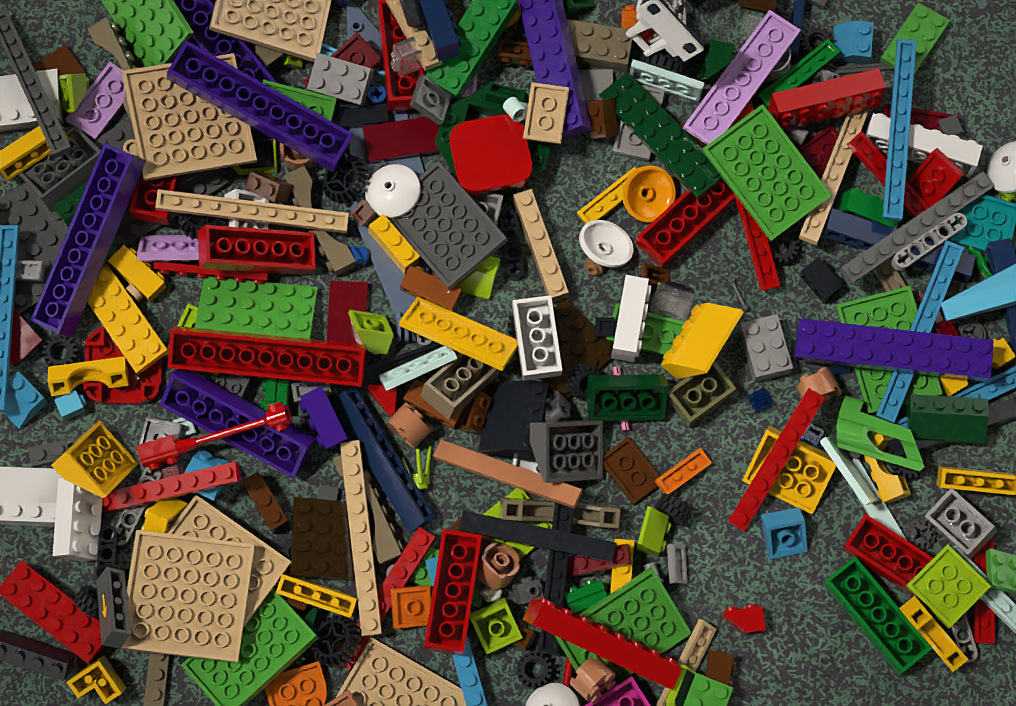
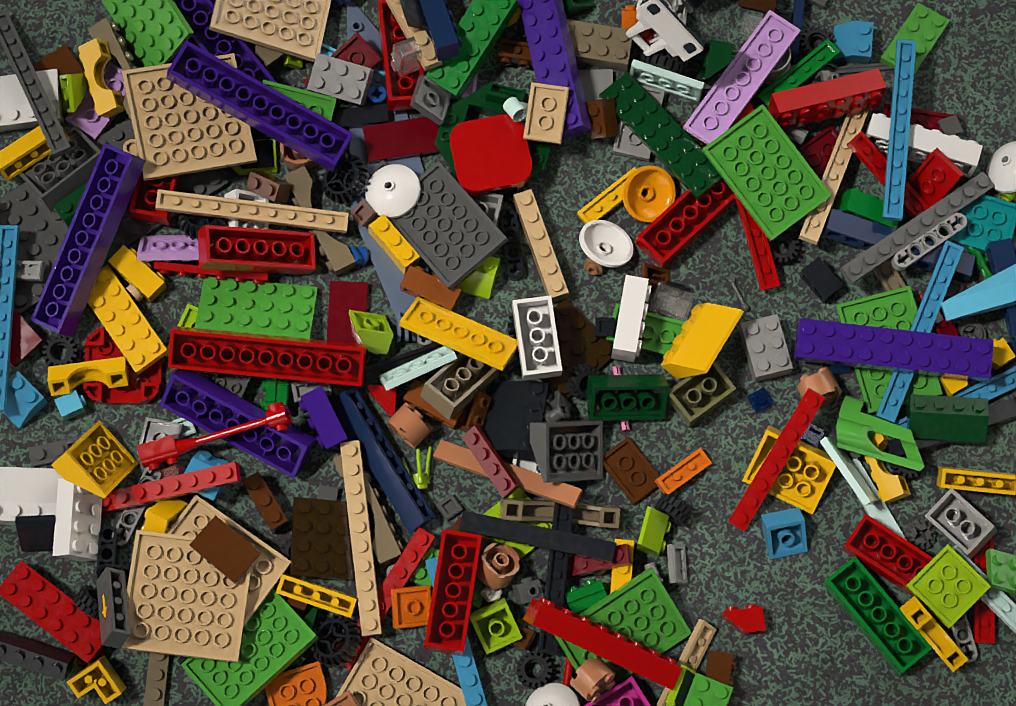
none -> black tile [15,515,55,552]
none -> yellow arch [78,38,125,118]
none -> reddish brown tile [189,515,261,584]
none -> dark grey tile [436,494,463,521]
none -> dark red plate [462,425,520,498]

